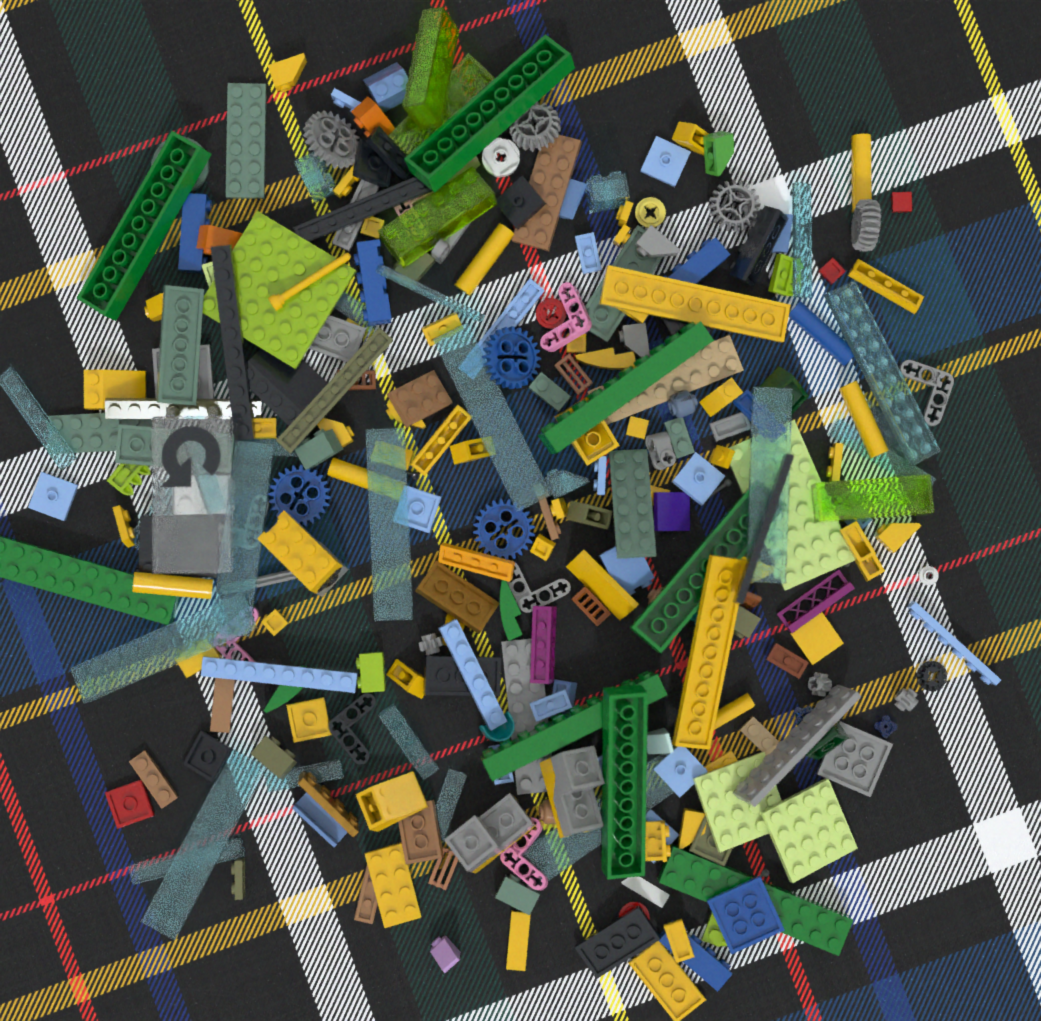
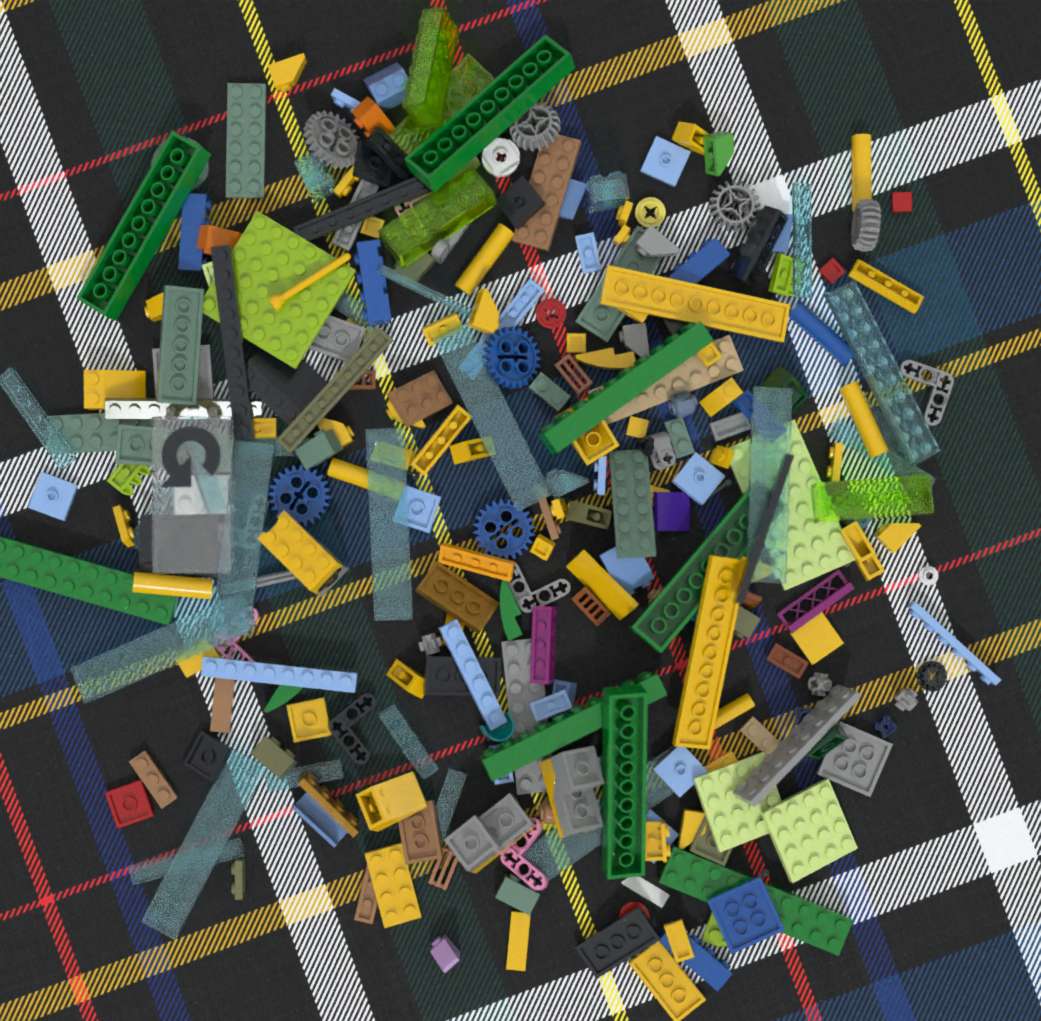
yellow plate [261,609,289,636] -> none
lime brick [356,652,386,693] -> none
bright pink beam [540,282,592,352] -> none
light aqua slope [647,728,674,754] -> none
none -> yellow slope [467,288,500,334]
none -> black tile [636,436,655,456]
none -> yellow tile [696,342,723,368]

